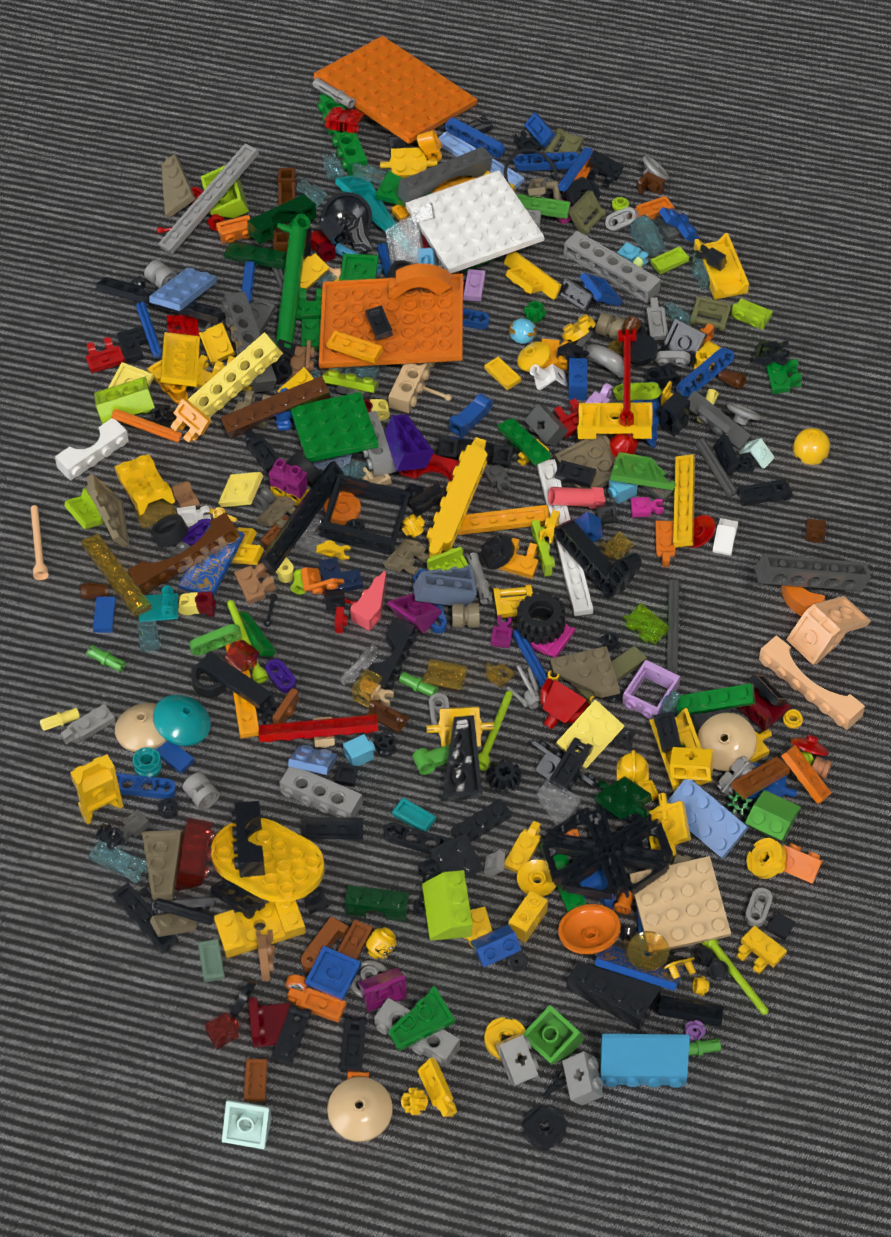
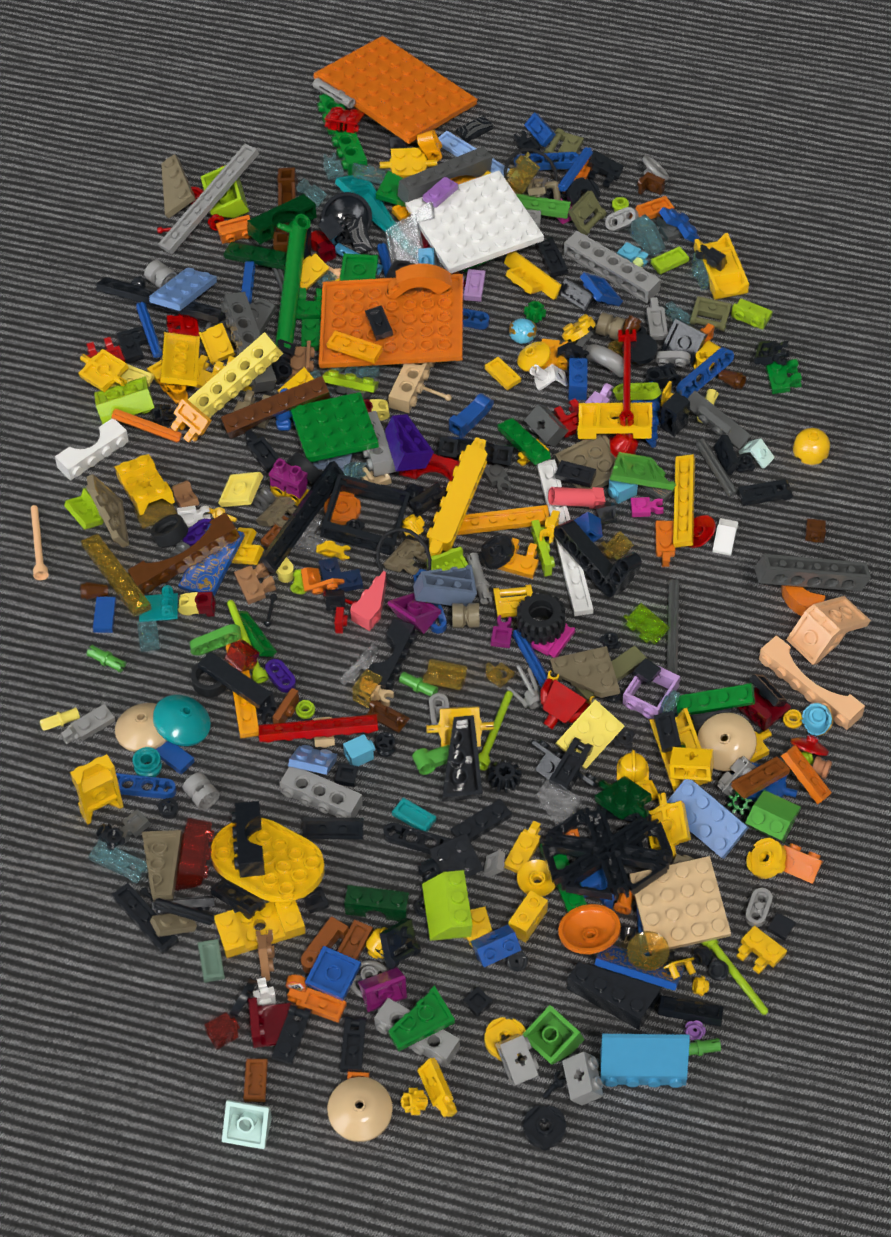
blue beam [445,118,505,158] -> none
light grey piece [727,403,761,426] -> none
none -> yellow plate [78,349,129,393]
none -> white plate [253,977,276,1006]
none -> lime plate [296,700,315,719]
none -> black piece [376,527,432,591]
none -> black plate [379,918,421,969]
none -> medium lavender plate [423,177,458,208]
none -> black plate [463,987,493,1017]
none -> clear yellow bracket [506,152,540,194]
none -> black plate [535,236,568,278]
none -> black tile [634,658,661,684]
none -> medium azure hair [802,703,833,736]

